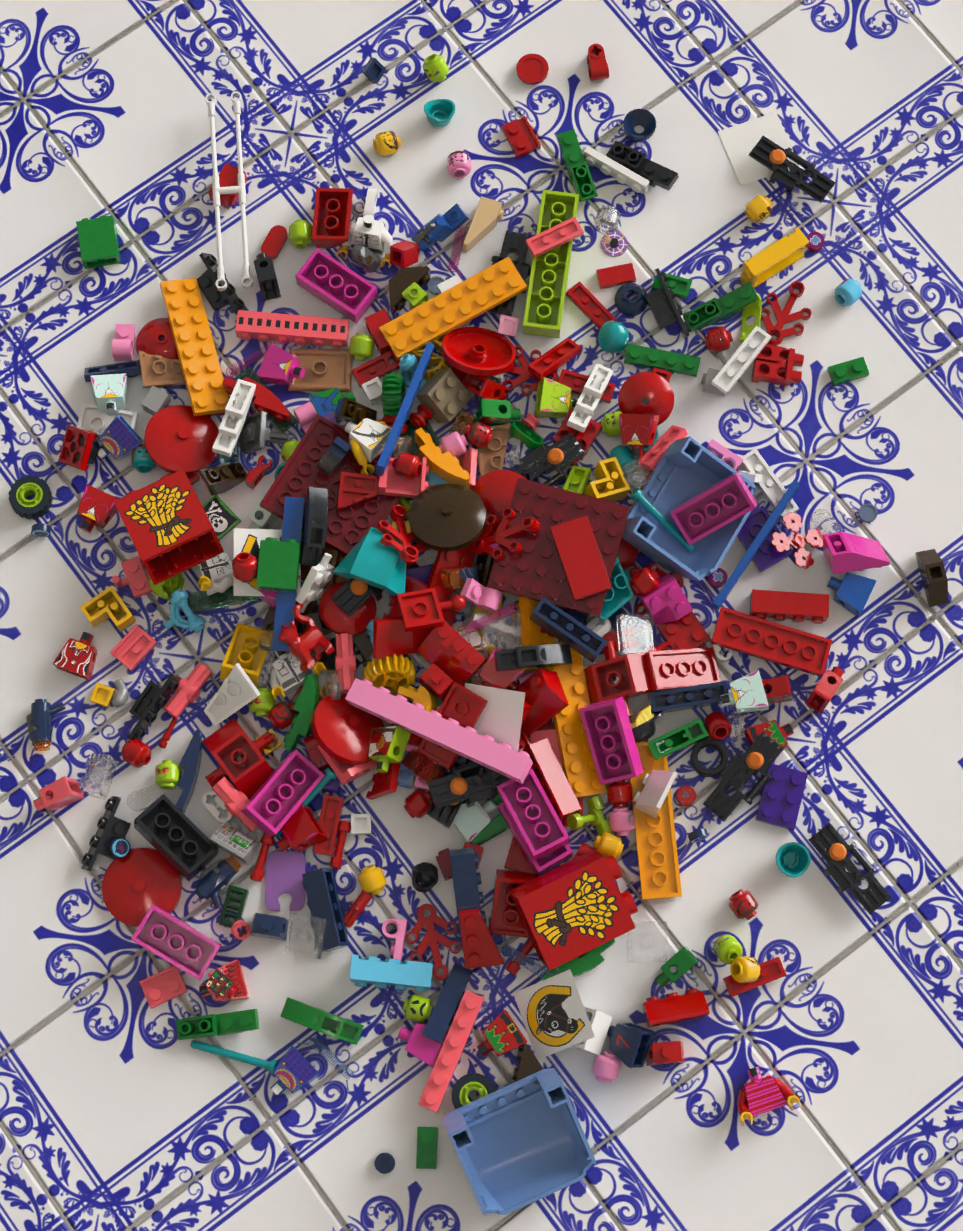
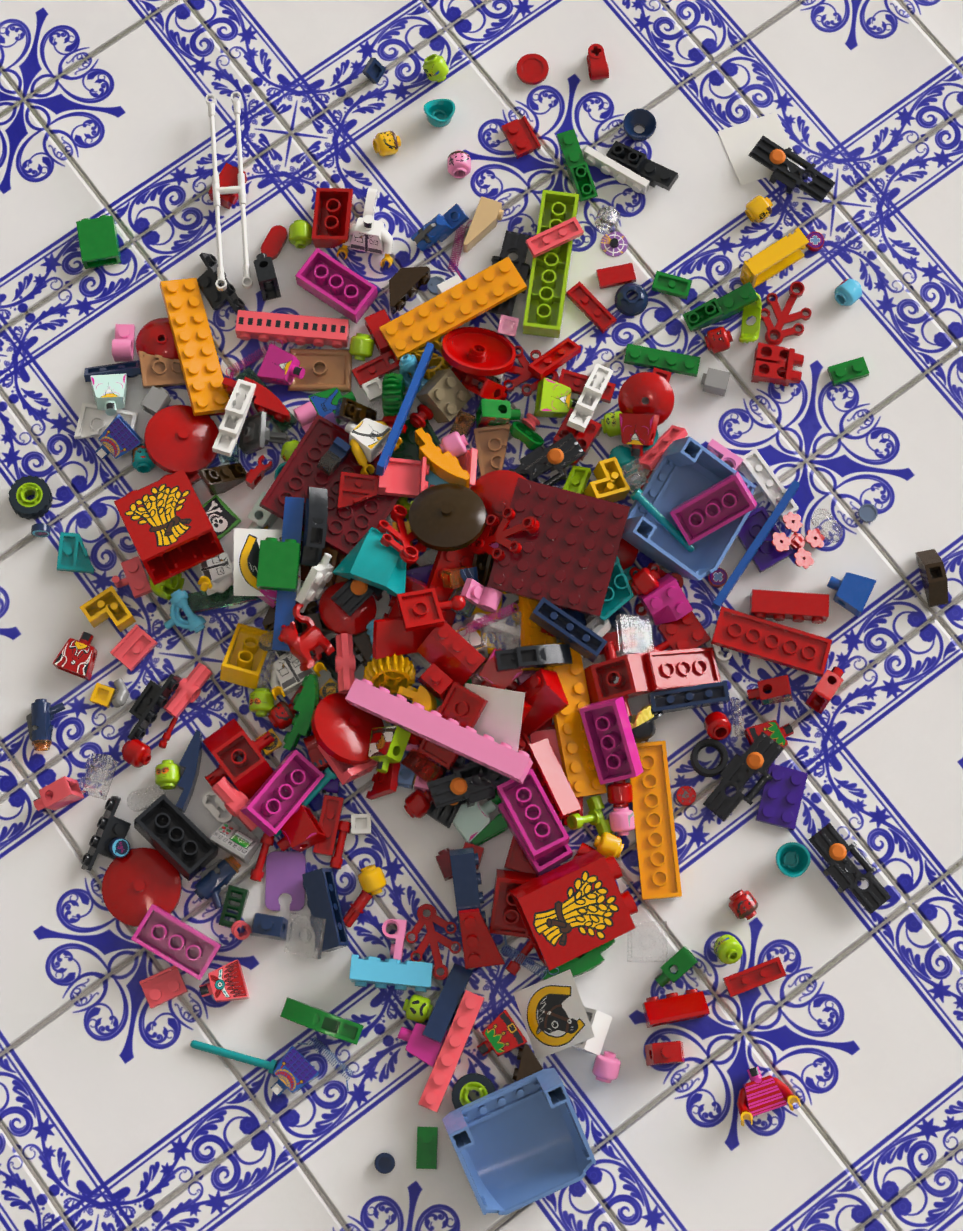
red piece [58,425,99,471] -> none
red torso [77,484,118,533] -> none
green slope [176,1009,259,1040] -> none
white wing [204,663,261,726] -> none
brick [204,969,238,1001] -> none
red head [232,552,258,583] -> none
clear tile [326,670,341,700] -> none
dark grey rock [350,244,381,273] -> none
red brick [390,240,419,268] -> none
red head [392,452,422,479] -> none
clear tile [393,435,412,458] -> none
lime bracket [402,282,428,310] -> none
black piece [412,862,438,893] -> none
red head [464,421,493,449] -> none
clear tile [505,444,520,469] -> none
red tile [550,516,612,601] -> none
teal helmet [598,321,629,353] -> none
dark blue torso [607,1023,654,1068] -> none
white slope [633,770,677,818] -> none
black bracket [645,268,691,339] -> none
green slope [647,718,709,760] -> none
dark blue tile [688,828,709,843] -> none
white plate [711,326,771,395] -> none
light aqua torso [720,670,769,713] -> none
yellow head [730,956,760,983] -> none
white plate [738,471,762,484] -> none
dark pink slope [823,532,890,574] -> none
none -> teal wing [57,532,94,574]

